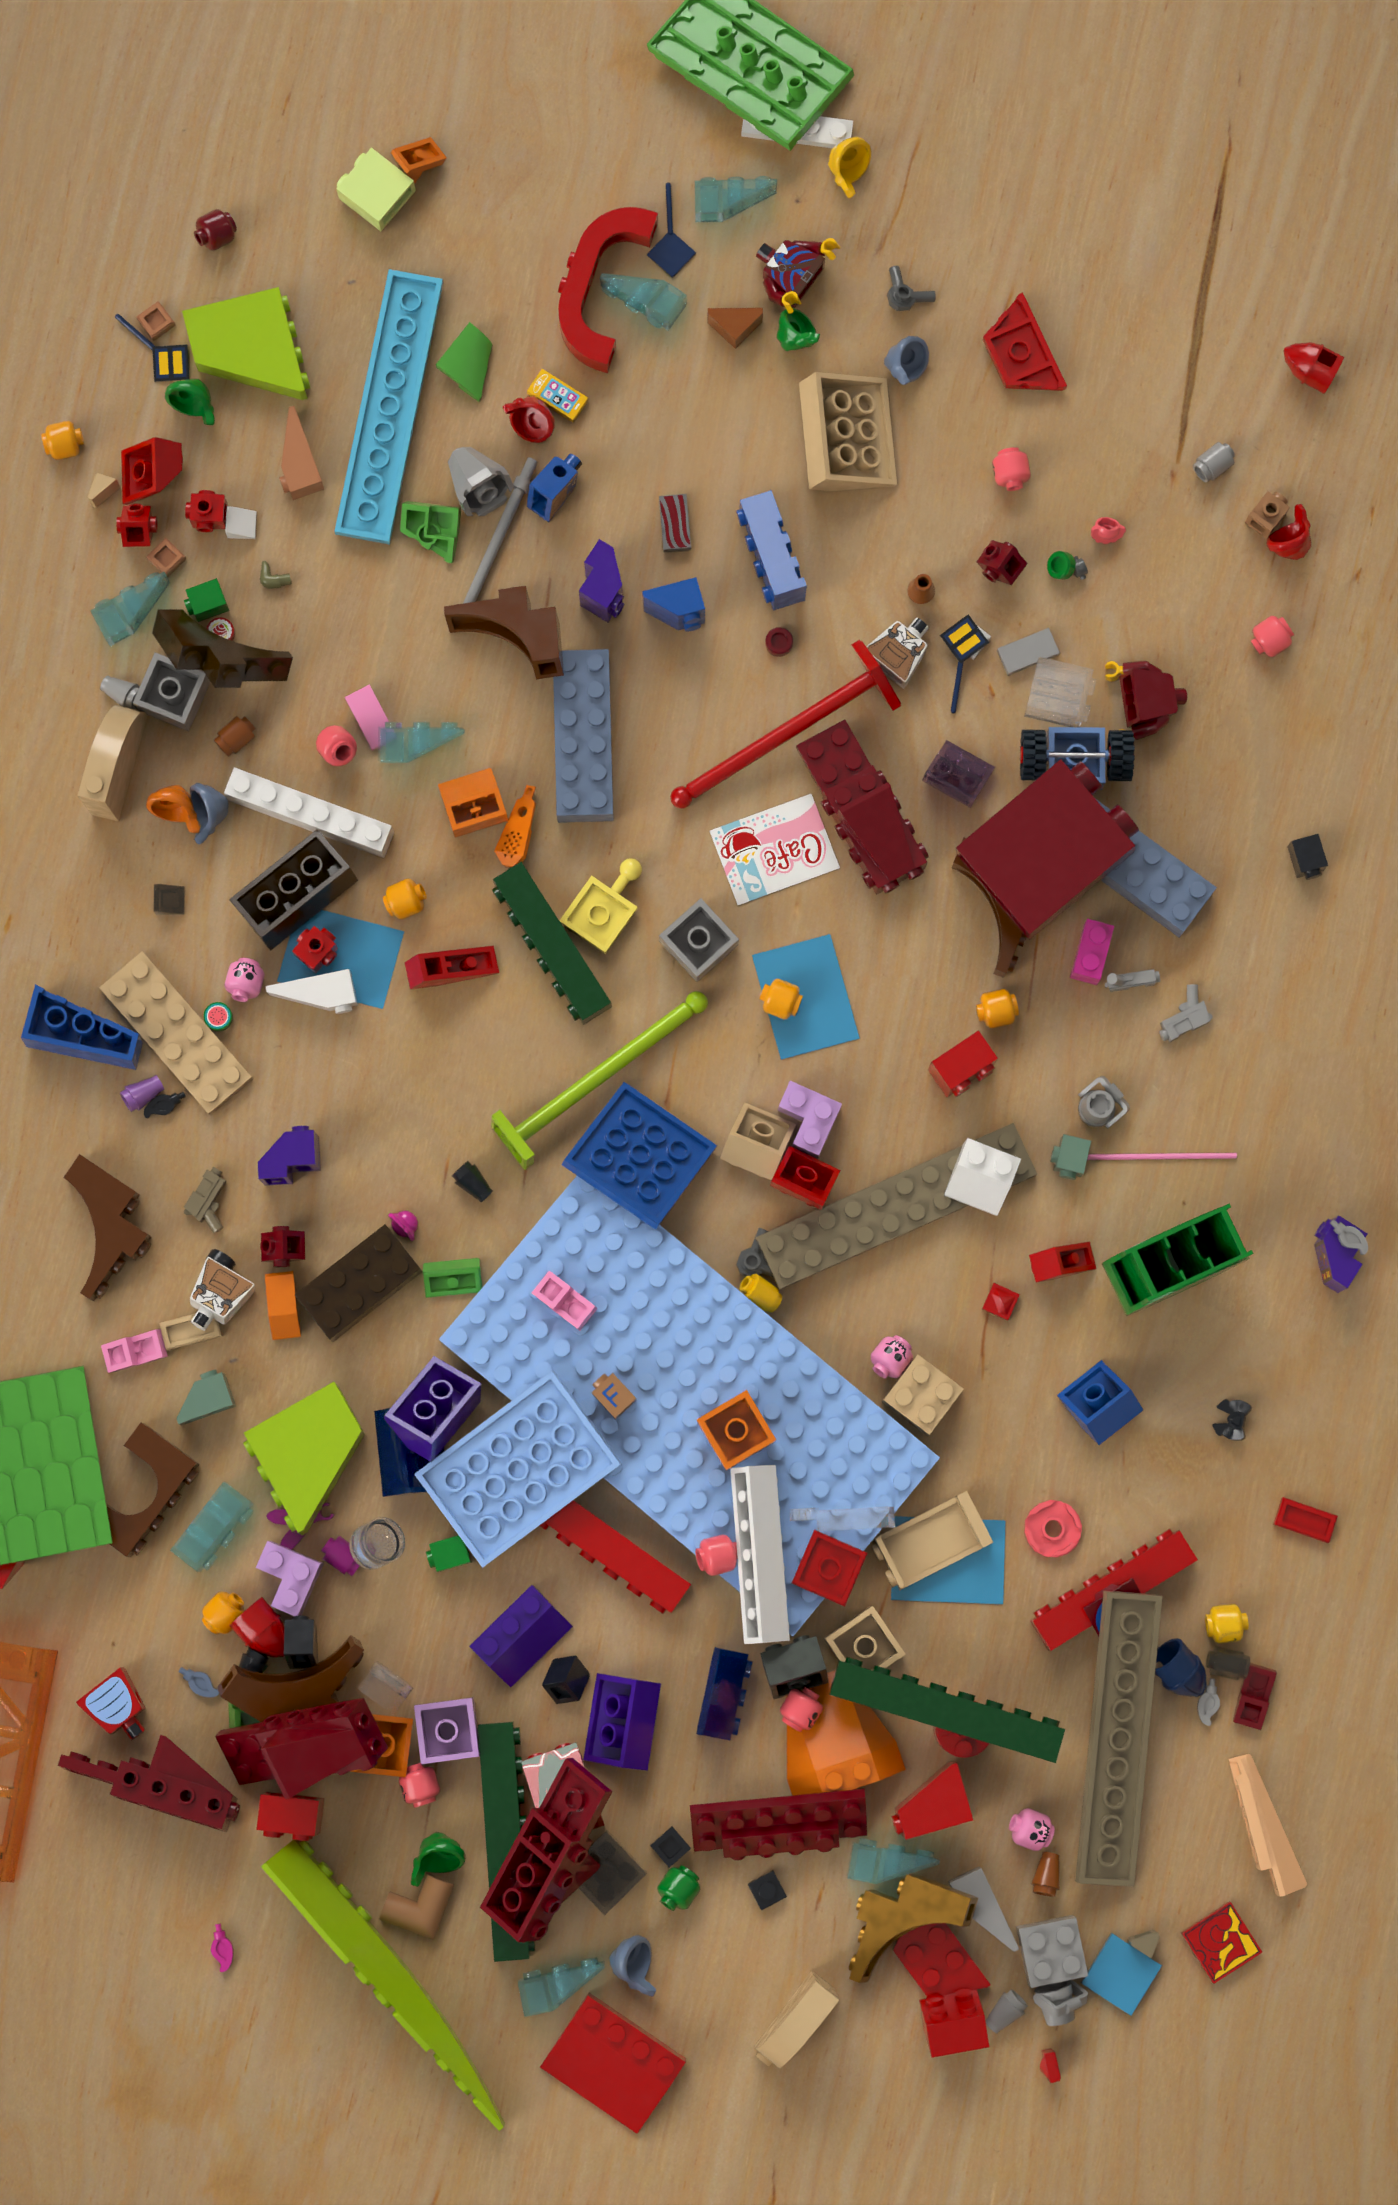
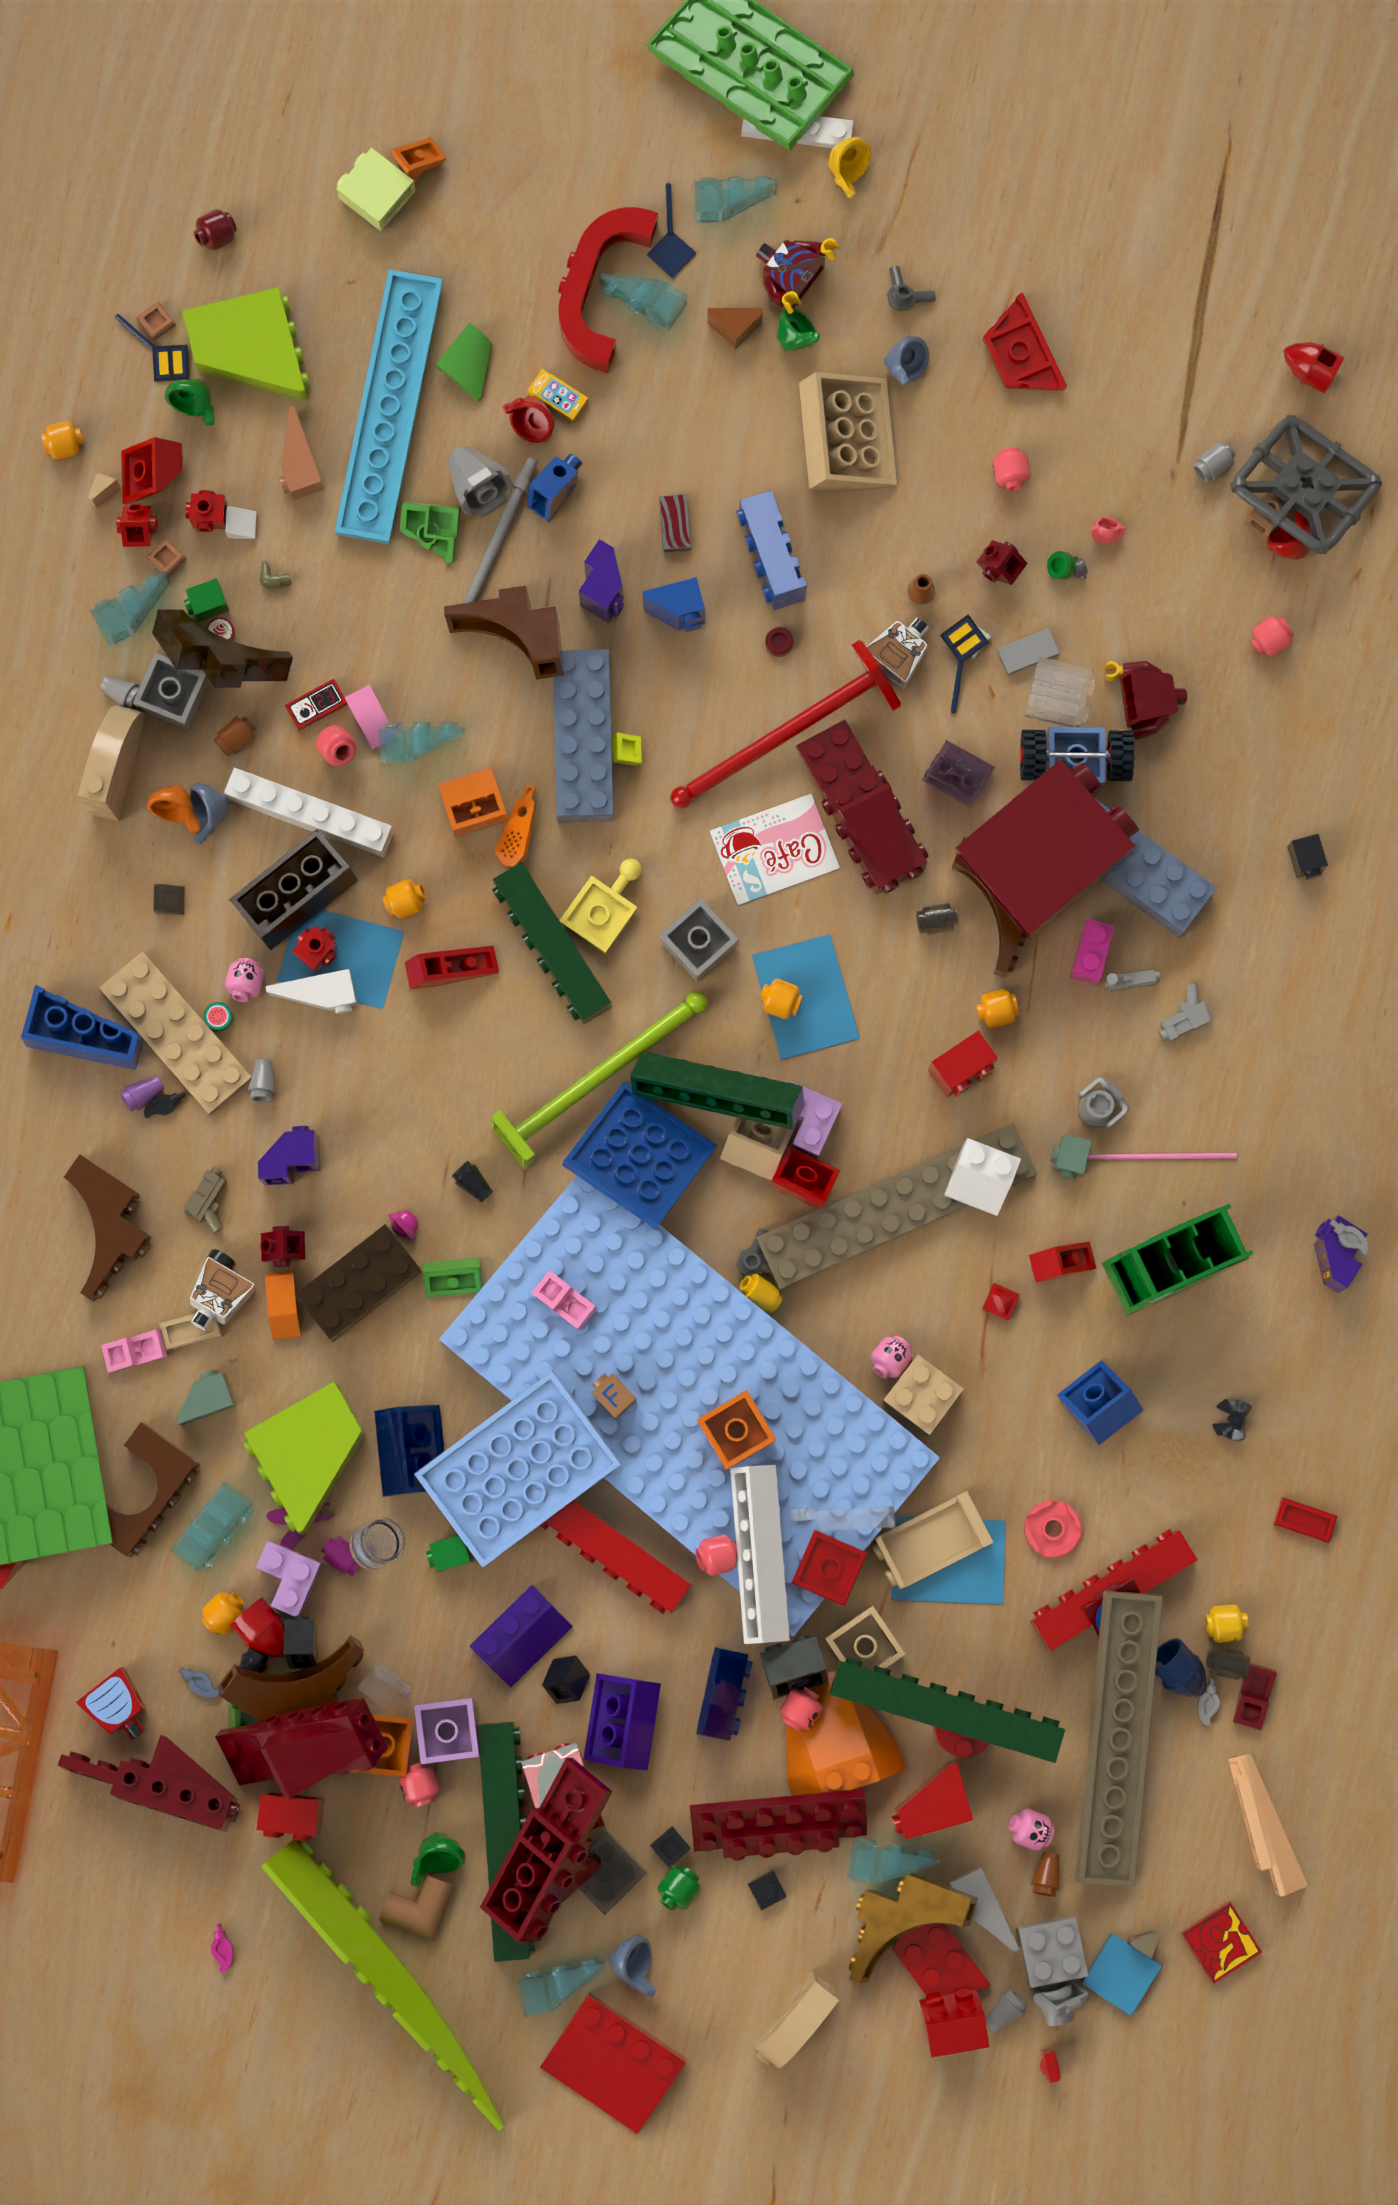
dark purple slope [384,1356,481,1462] -> none
none -> light grey cone [247,1059,276,1103]
none -> tile [285,678,348,731]
none -> neon yellow plate [611,733,642,766]
none -> dark green brick [630,1051,804,1130]
none -> clear smoke brick [916,903,958,935]
none -> dark grey plate [1230,415,1382,554]

